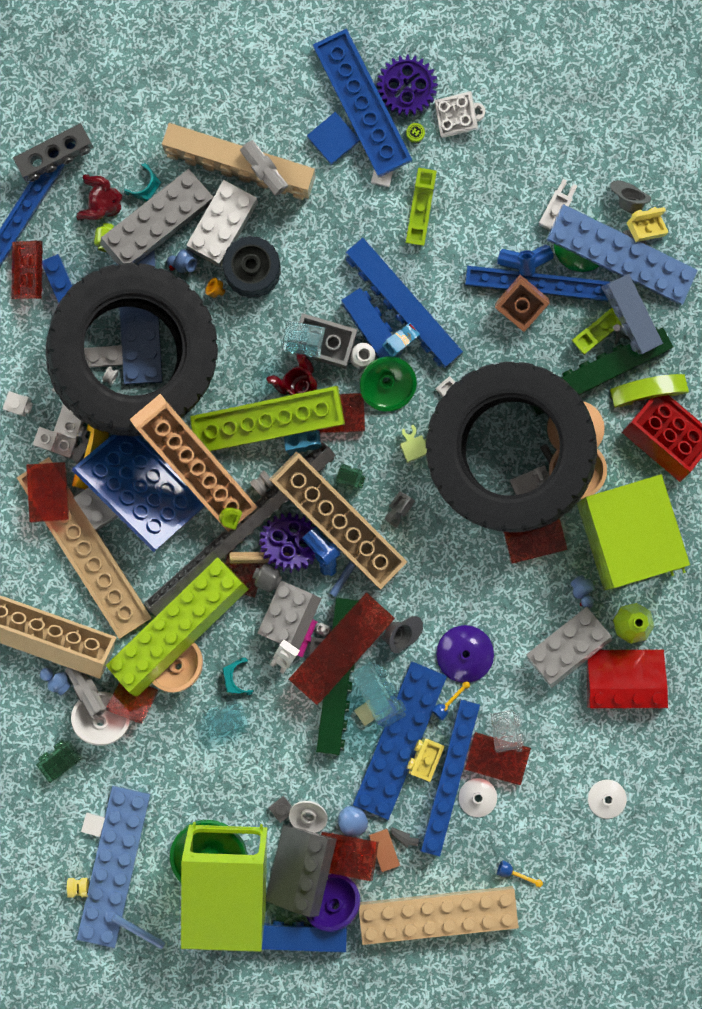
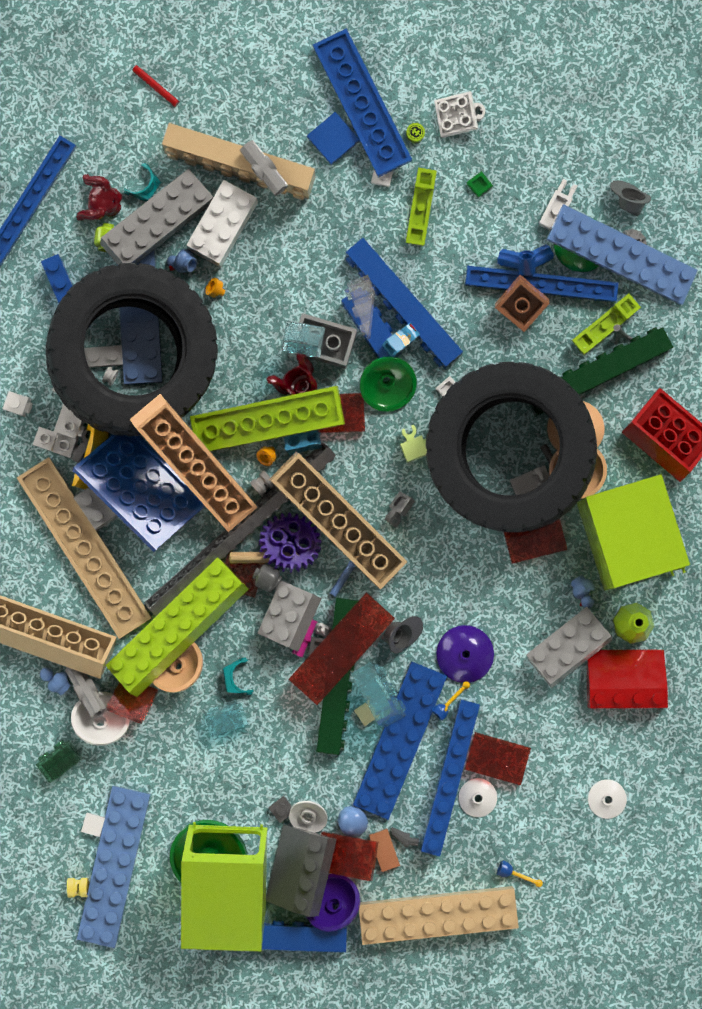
clear red plate [11,240,43,300] -> none
dark grey brick [13,123,94,182] -> none
clear red plate [26,462,69,523] -> none
medium blue bar [111,914,165,949] -> none
lime tile [219,508,242,530] -> none
wheel [222,236,281,298] -> none
white hinge [270,640,300,674] -> none
blue piece [302,527,341,576] -> none
clear green brick [336,464,366,492] -> none
white head [349,343,376,369] -> none
dark purple gear [377,54,438,117] -> none
light yellow bracket [407,737,445,782] -> none
clear bracket [490,709,524,753] -> none
sand blue wedge [601,274,663,354] -> none
lime slope [610,374,689,408] -> none
light yellow bracket [626,207,669,242] -> none
none -> red bar [132,65,180,107]
none -> light orange tile [256,446,277,466]
none -> clear slope [344,275,375,339]
none -> green tile [466,171,493,198]

